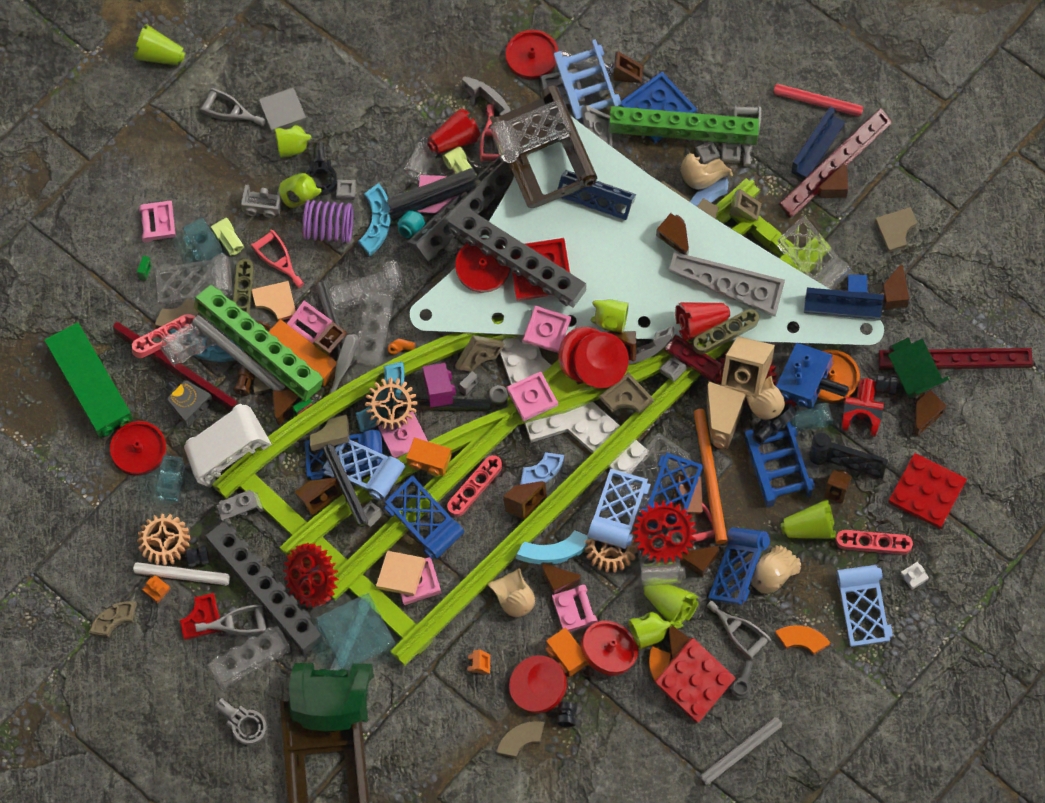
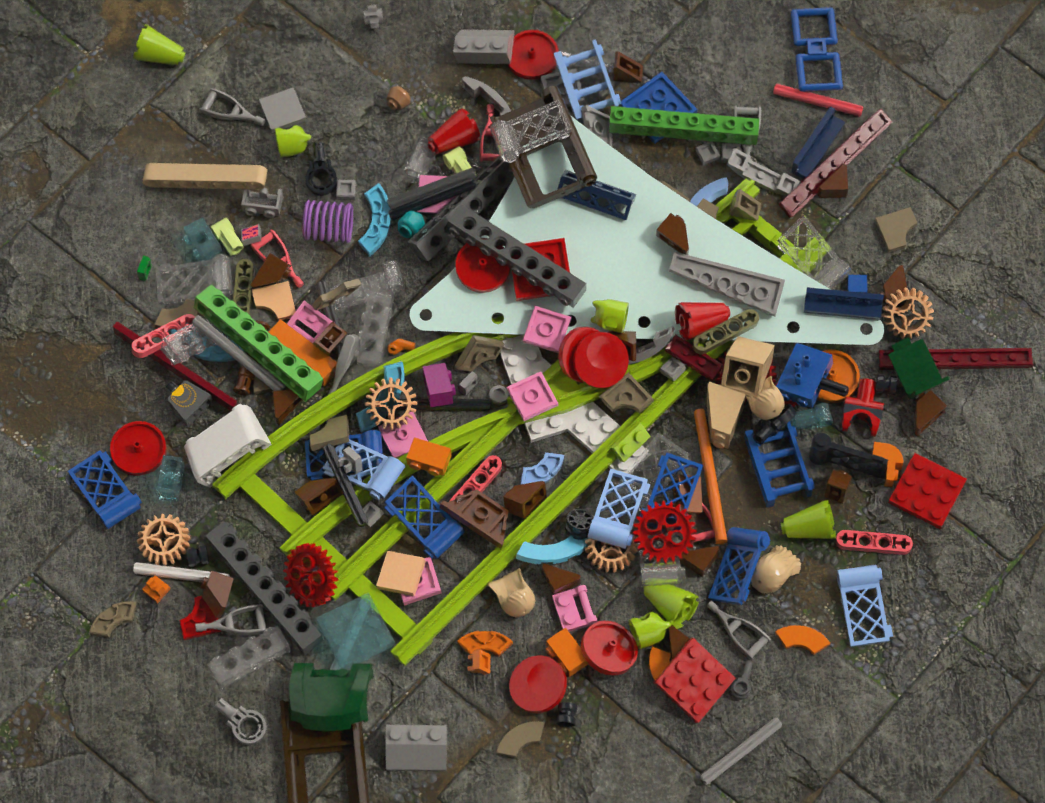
green brick [44,322,133,438] -> none
bright pink plate [139,201,176,242] -> none
light grey window [217,490,264,525] -> none
lime piece [279,173,321,208] -> none
green tile [293,398,313,416] -> none
tan piece [681,153,733,189] -> none
white tile [901,562,929,590] -> none
none -> blue piece [68,451,142,529]
none -> tan beam [142,163,268,190]
none -> reddish brown slope [201,571,234,619]
none -> tile [241,224,261,246]
none -> reddish brown slope [251,253,292,288]
none -> dark tan tile [312,279,361,310]
none -> light grey tile [338,447,362,474]
none -> light grey gear [363,5,383,28]
none -> light grey slope [386,725,447,771]
none -> medium nougat cone [387,86,411,110]
none -> reddish brown wing [439,489,509,549]
none -> light grey slope [453,30,515,64]
none -> orange tile [457,631,513,657]
none -> black wheel [565,509,594,540]
none -> lime plate [610,421,651,462]
none -> light grey slope [727,148,800,196]
none -> blue bar [791,8,843,92]
none -> orange brick [872,442,903,487]
none -> light nougat gear [882,288,934,339]

